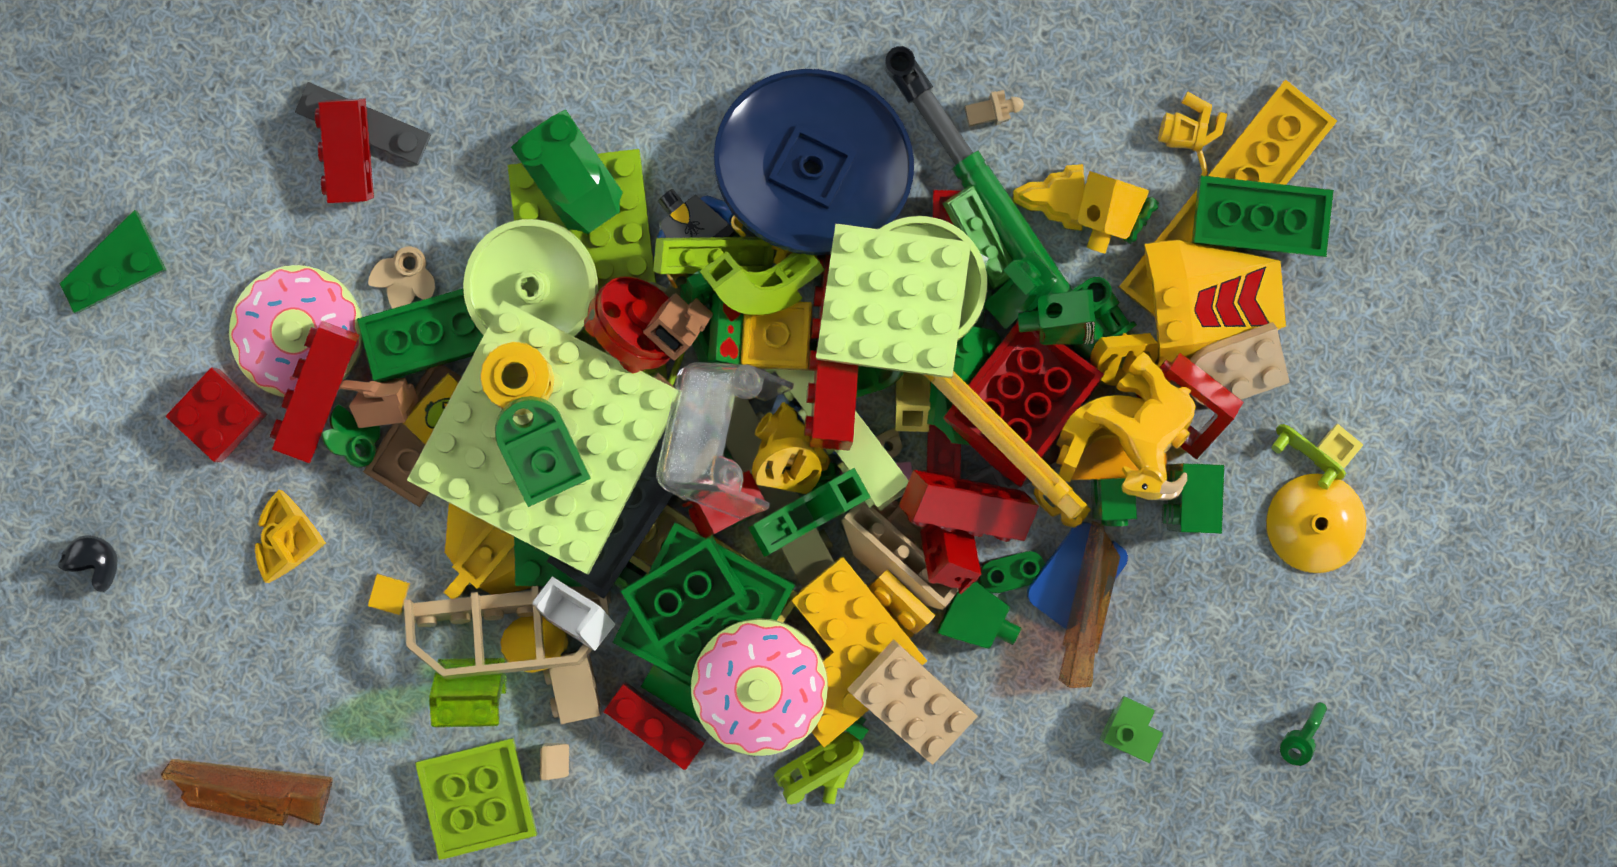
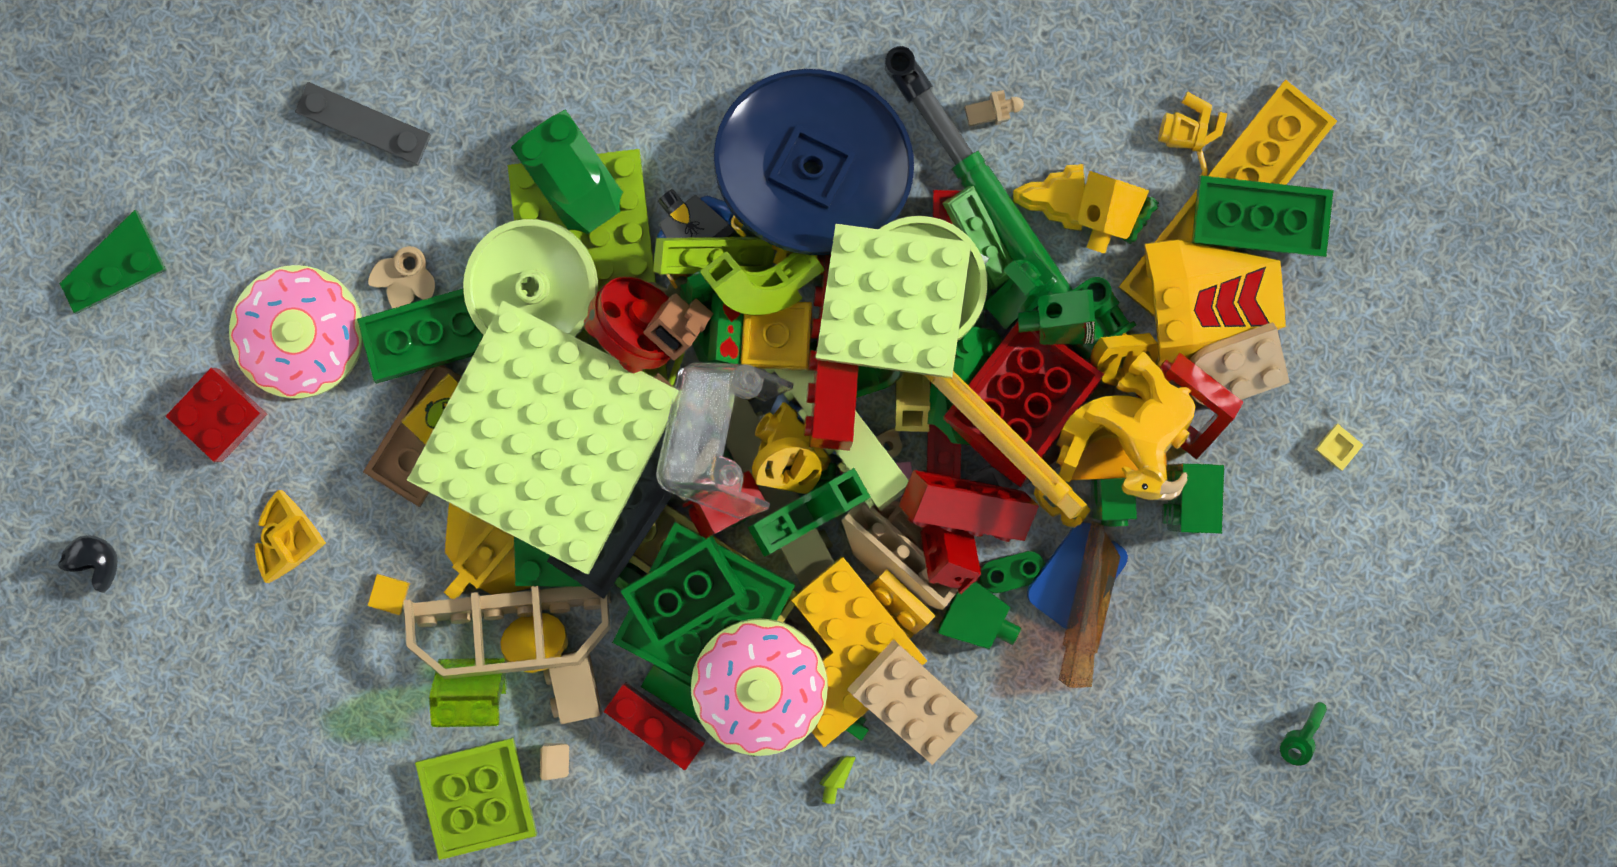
clear orange wedge [161,759,333,826] -> none
red brick [270,320,359,464] -> none
red brick [315,98,374,203] -> none
green plate [321,405,380,468] -> none
nougat piece [340,378,419,428] -> none
yellow piece [480,342,555,415] -> none
green plate [495,396,591,507] -> none
white panel [532,577,615,651] -> none
lime plate [774,732,864,805] -> none
bright green brick [1100,696,1163,764] -> none
yellow dish [1266,474,1366,573] -> none
lime piece [1271,424,1346,490] -> none

